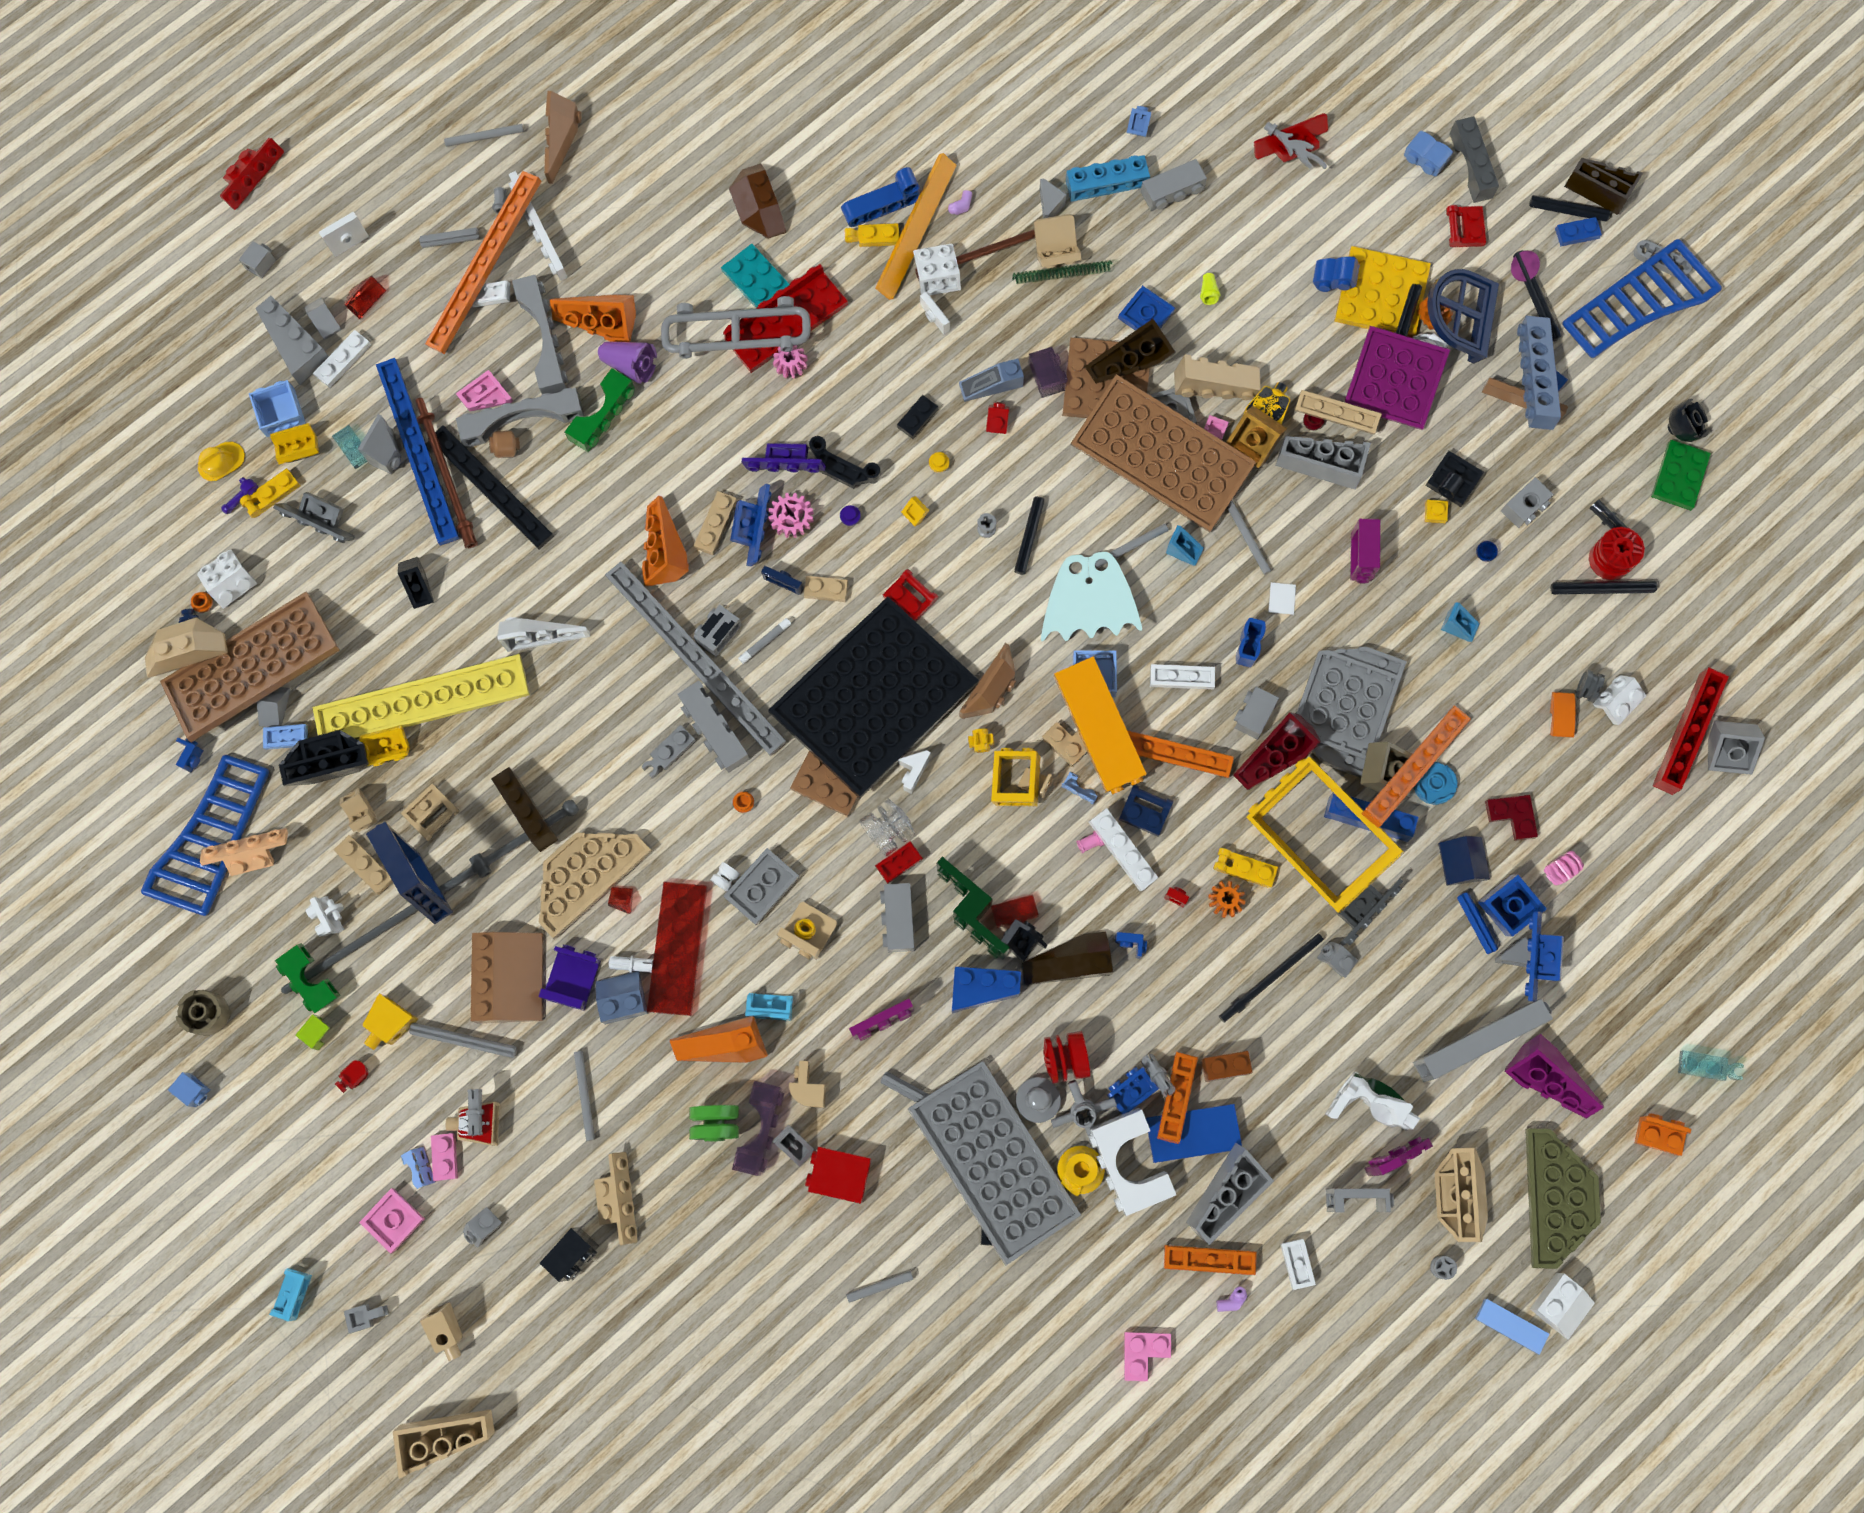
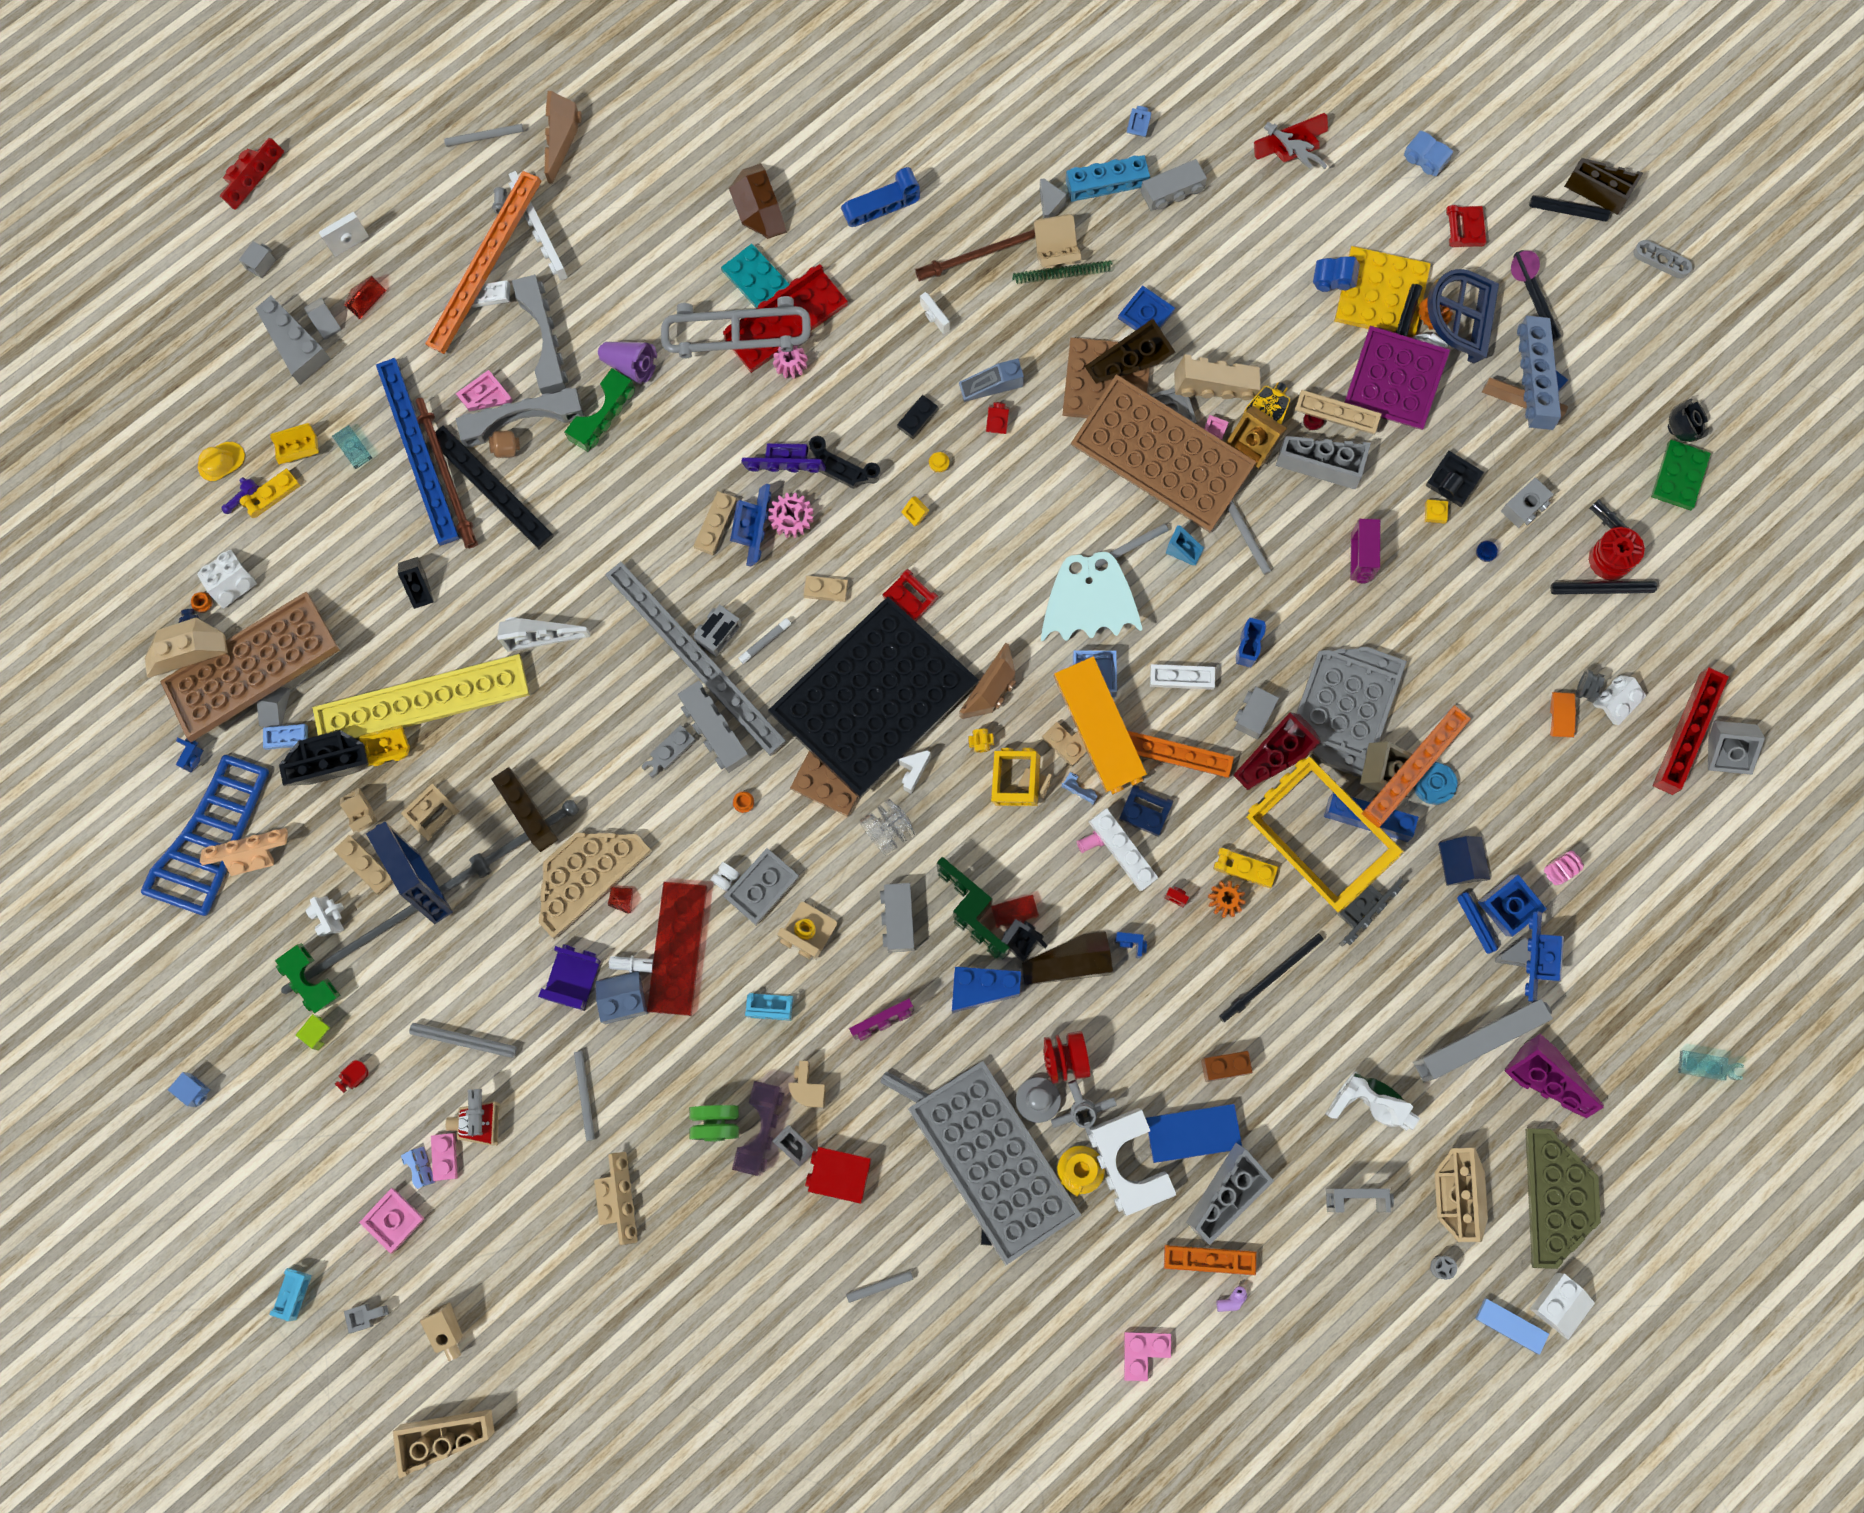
dark tan brick [176,990,231,1036] -> none
light blue piece [249,380,306,437] -> none
dark grey bracket [273,492,355,543] -> none
white plate [313,330,371,388] -> none
light grey slope [358,414,401,474] -> none
yellow torso [363,993,418,1050] -> none
light grey axle [419,228,479,248] -> none
light grey bracket [463,1207,502,1248] -> none
medium nougat slope [471,932,543,1024] -> none
black brick [539,1227,599,1282] -> none
orange wedge [550,295,636,342] -> none
orange wedge [642,496,689,586] -> none
orange wedge [670,1016,768,1063] -> none
dark blue plate [761,565,804,595] -> none
dark purple plate [840,505,861,526] -> none
yellow plate [844,223,899,247] -> none
light orange tile [875,153,957,300] -> none
red plate [875,841,923,884] -> none
white bracket [913,244,961,295] -> none
lavender arm [948,190,972,215] -> none
light grey bush [977,513,996,538] -> none
black axle [1015,496,1044,575] -> none
clear purple brick [1028,347,1068,398] -> none
blue bracket [1107,1067,1159,1115] -> none
light grey pin [1141,1054,1176,1097] -> none
orange plate [1157,1052,1198,1144] -> none
neon yellow cone [1200,273,1220,305] -> none
white sticker [1269,582,1296,615] -> none
white plate [1280,1239,1316,1290] -> none
light grey bracket [1317,941,1358,978] -> none
magenta plate [1364,1136,1433,1176] -> none
dark azure slope [1441,602,1480,642] -> none
dark grey arch [1450,116,1499,203] -> none
dark red plate [1485,795,1538,841] -> none
blue plate [1555,217,1602,247] -> none
blue bar [1562,239,1722,358] -> none
orange bracket [1634,1113,1692,1156] -> none

